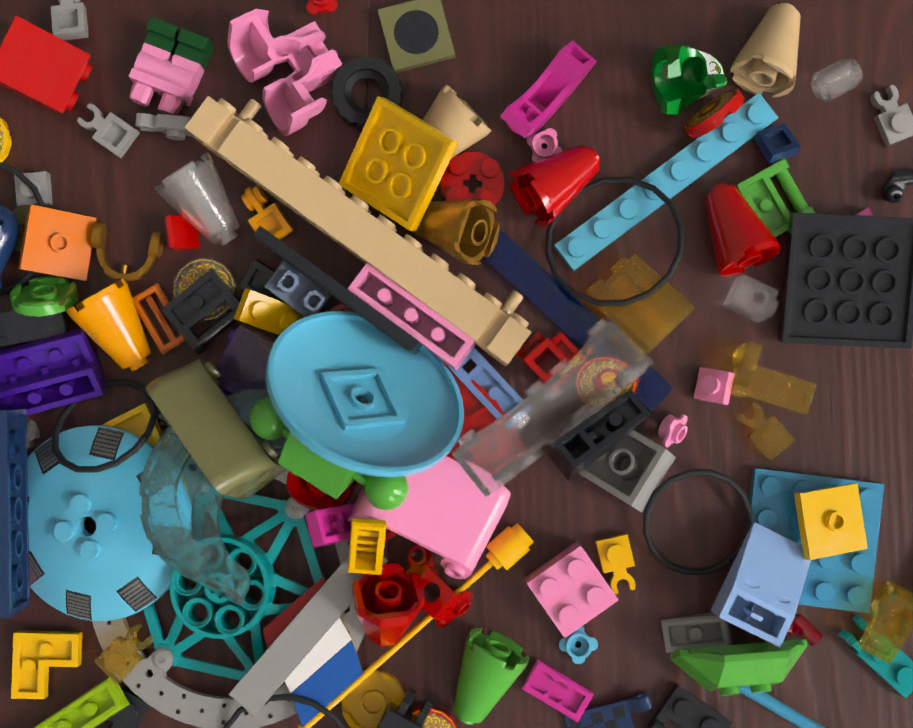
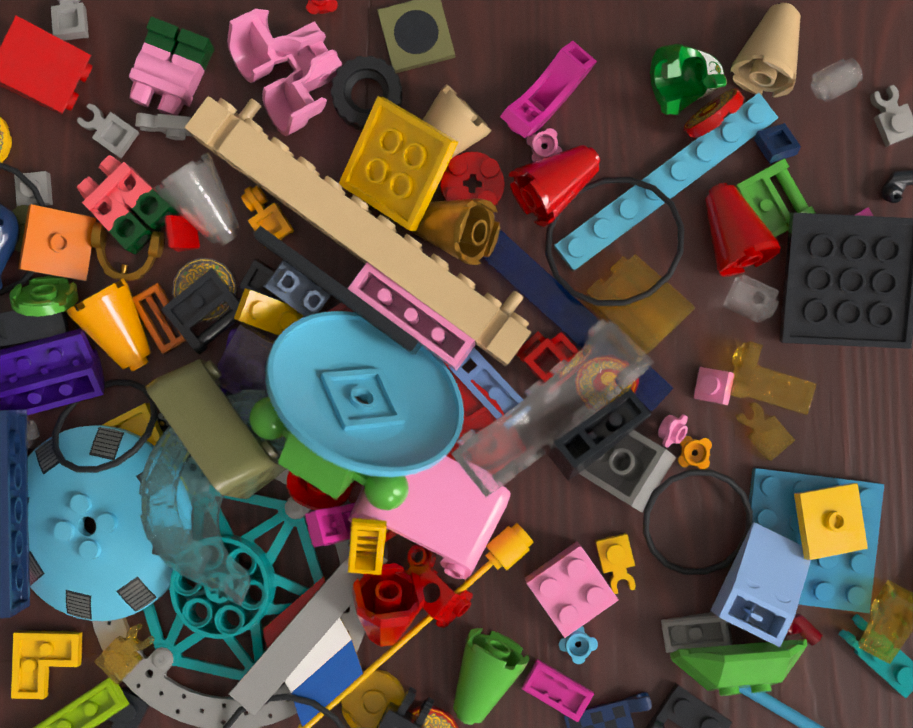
none -> hips [77,155,178,255]
none -> light orange plate [678,436,712,469]

